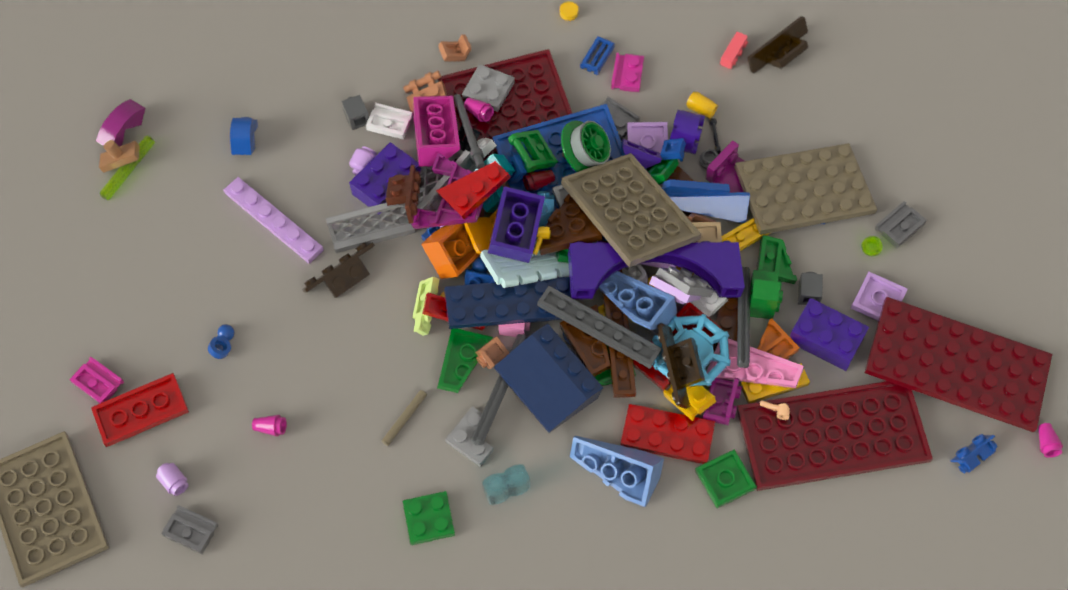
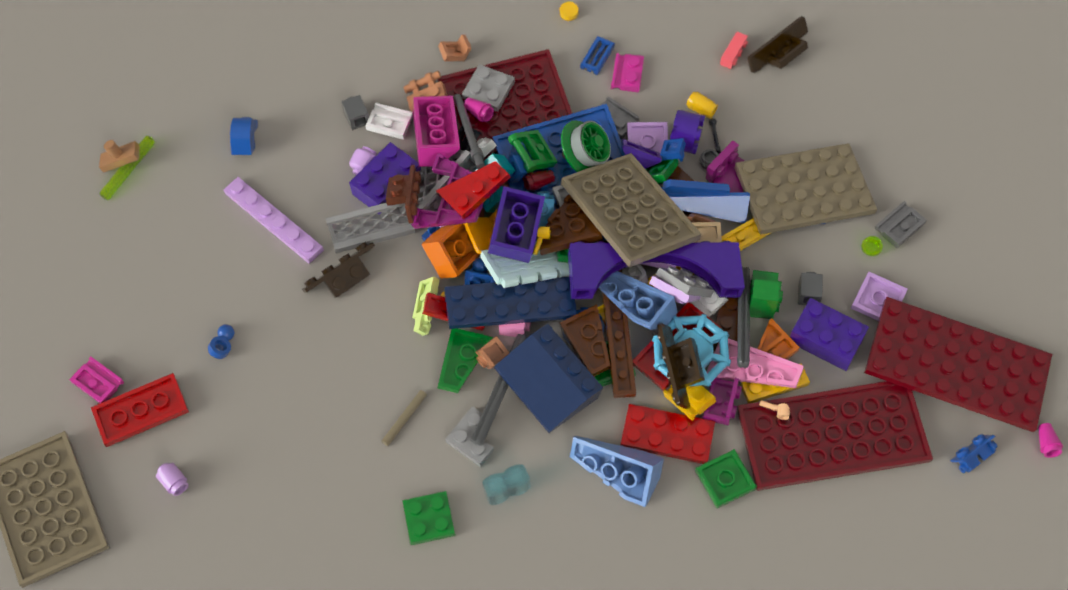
magenta brick [96,99,146,147] -> none
flat silver plate [161,505,219,554] -> none
dark pink cone [252,415,287,437] -> none
dark grey plate [537,286,662,369] -> none
green wing [756,235,797,284] -> none

